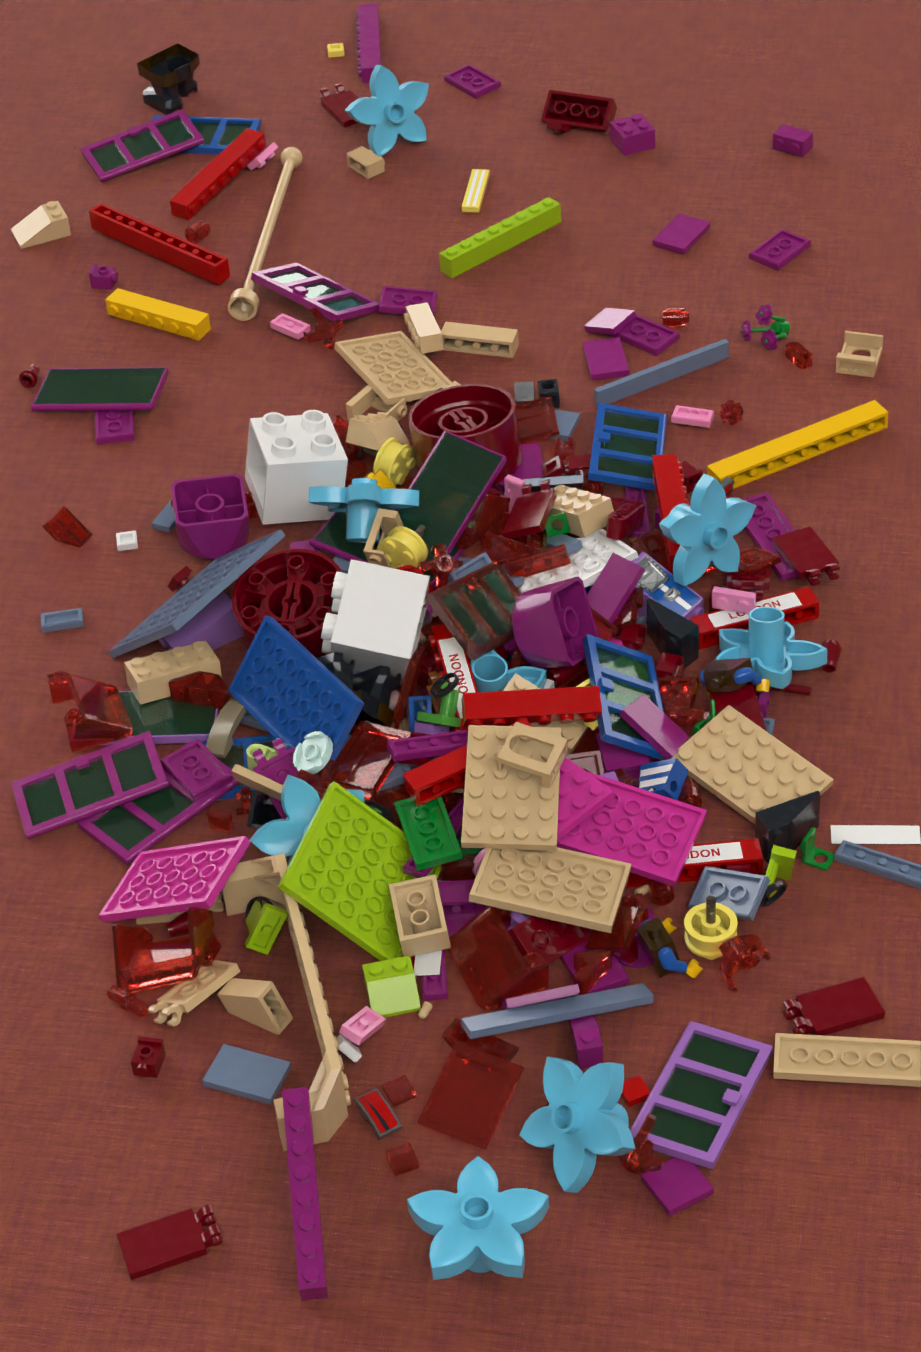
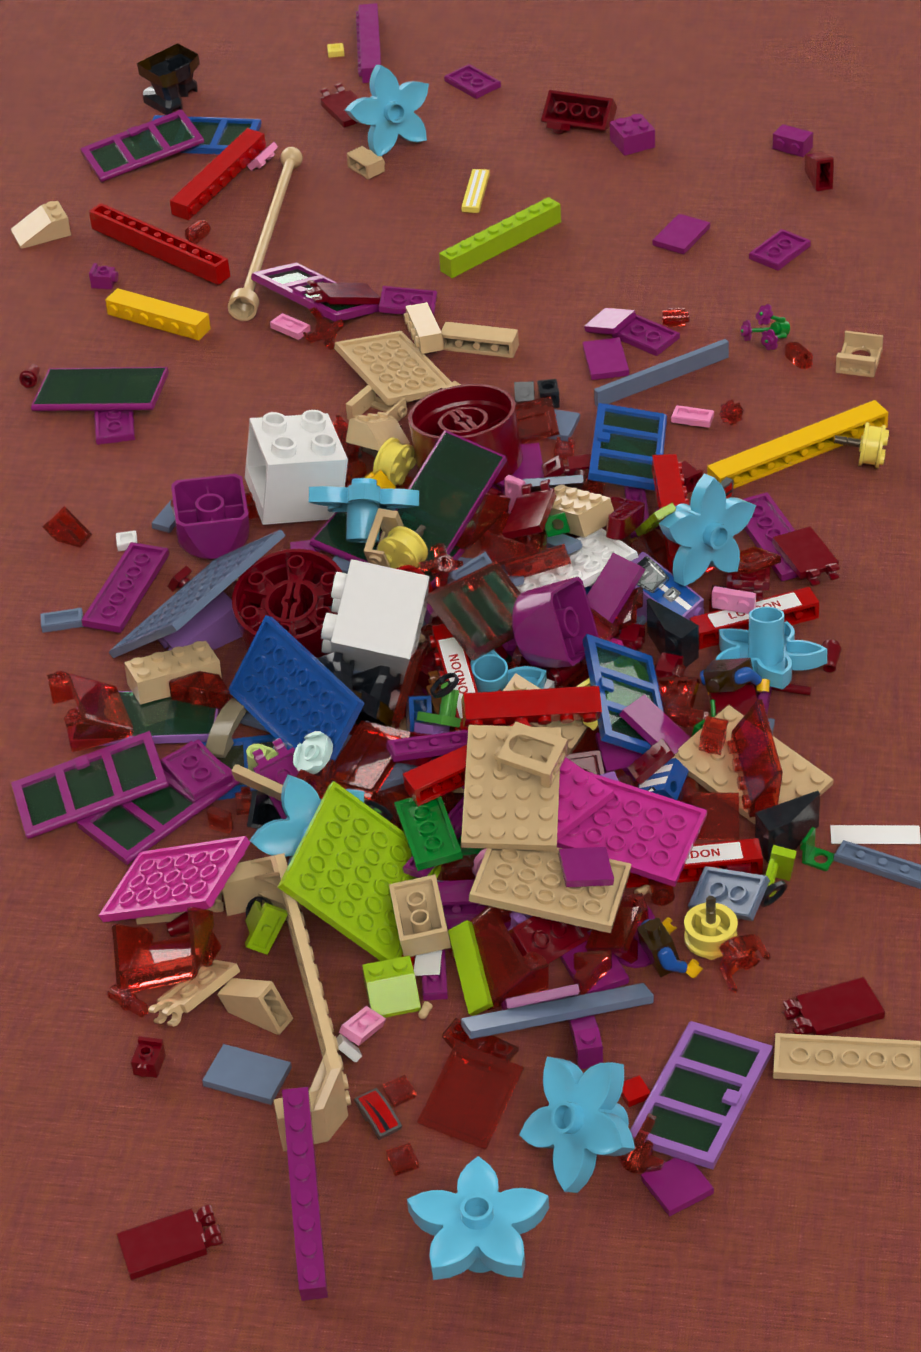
none -> magenta plate [81,542,170,633]
none -> dark red tile [305,280,380,304]
none -> lime tile [448,920,493,1016]
none -> magenta tile [558,847,614,887]
none -> dark red plate [628,738,675,785]
none -> lime tile [635,502,676,537]
none -> clear red tile [692,793,739,840]
none -> clear red brick [699,716,729,755]
none -> clear red slope [727,699,783,818]
none -> dark red slope [805,152,834,192]
none -> light yellow wheel [834,422,889,469]

